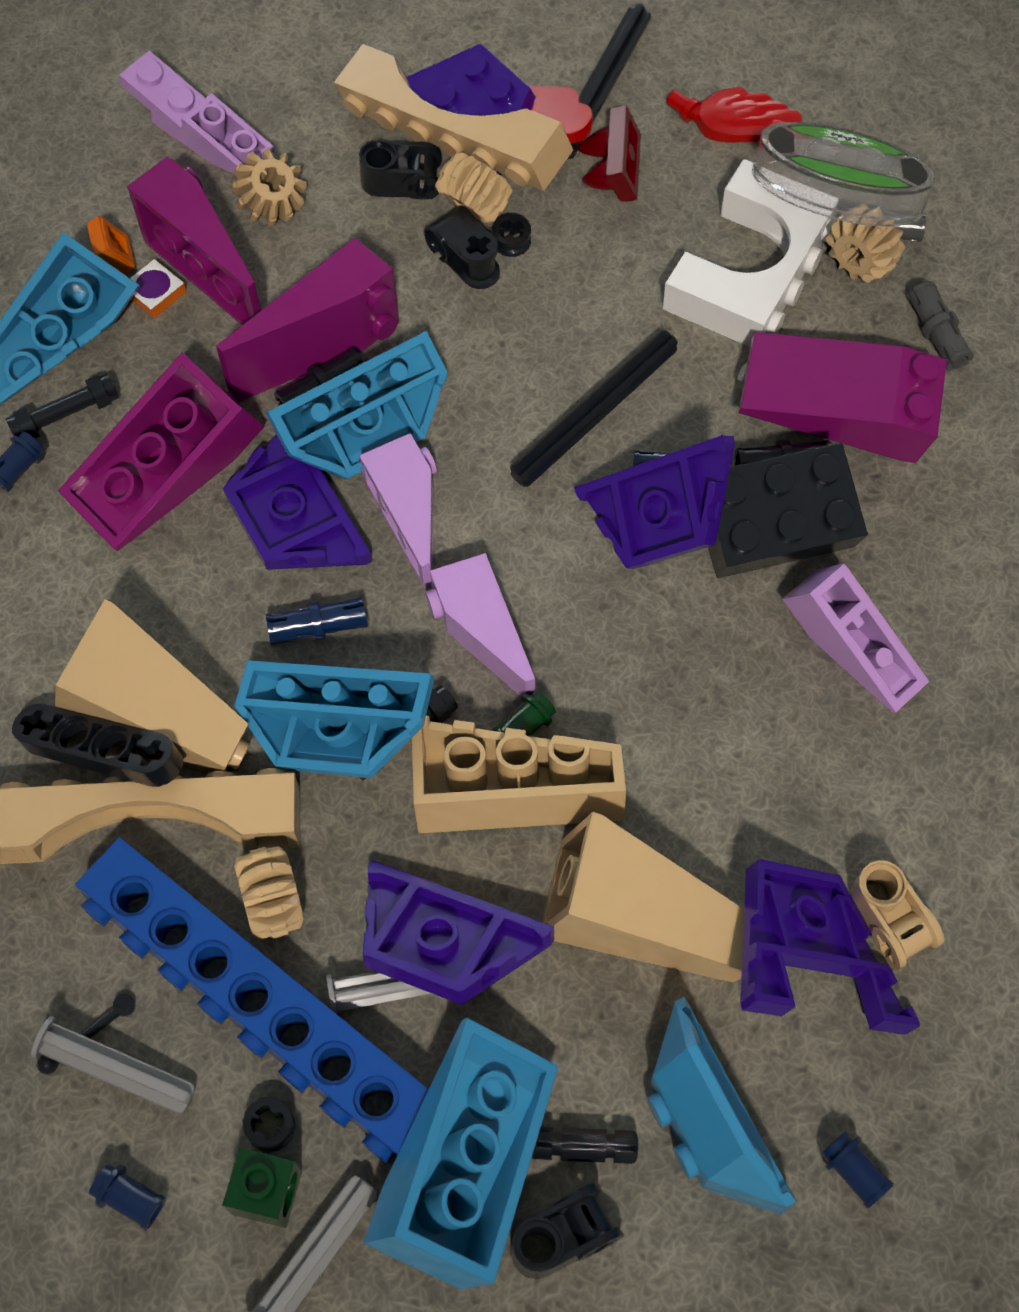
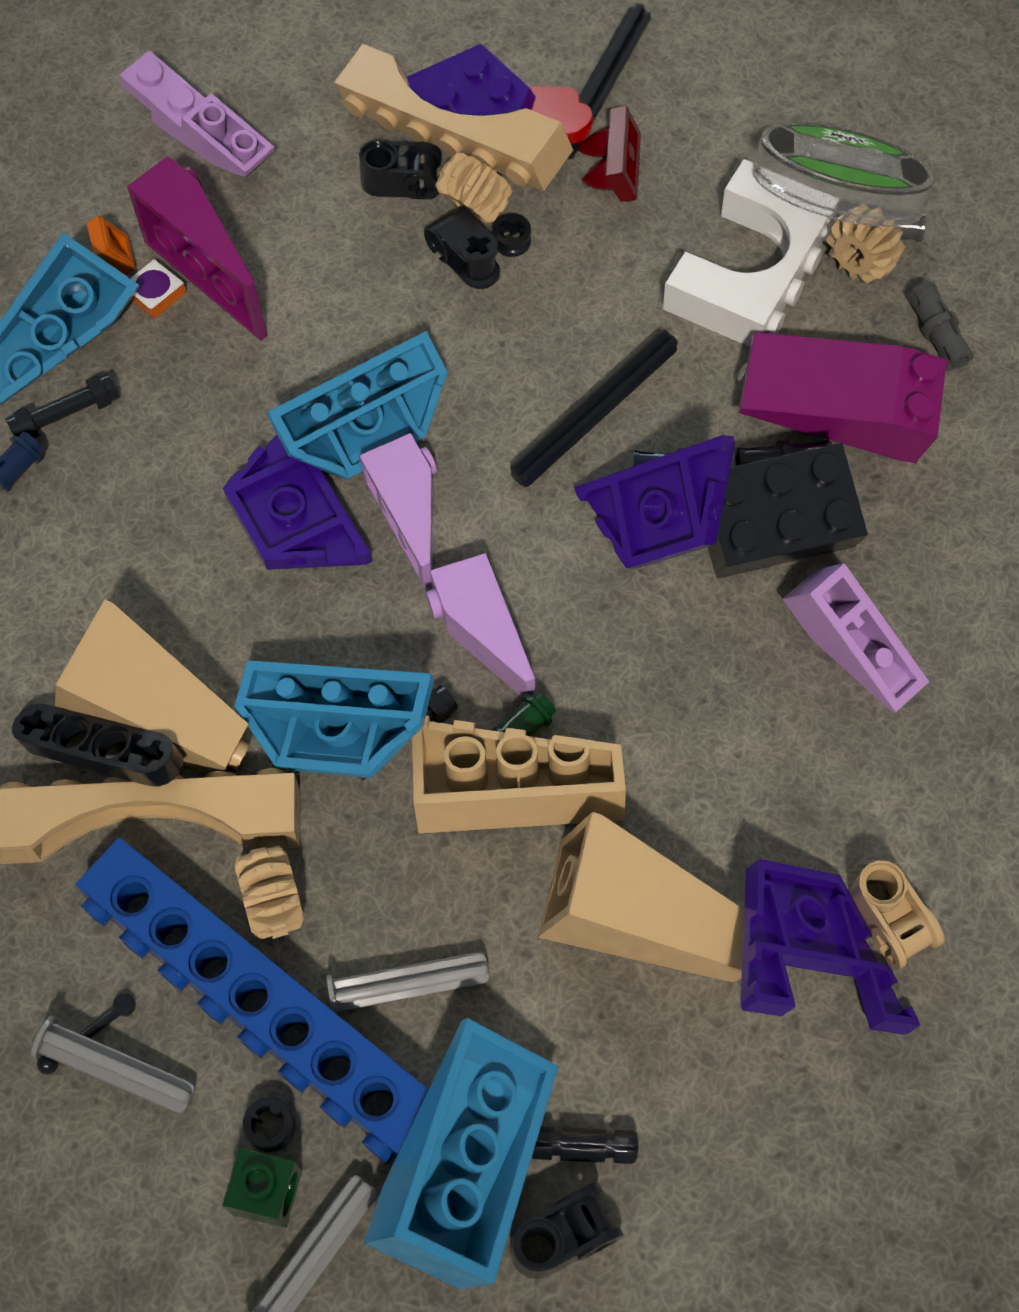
magenta slope [58,352,265,551] -> none
dark blue pin [89,1164,166,1231] -> none
magenta slope [216,238,399,402] -> none
tan gear [231,147,307,227] -> none
dark blue pin [266,597,368,645] -> none
black pin [274,347,363,406] -> none
dark purple wing [363,860,555,1005] -> none
dark azure wedge [646,997,797,1215] -> none
red animal [666,87,809,143] -> none
dark blue pin [821,1131,894,1209] -> none

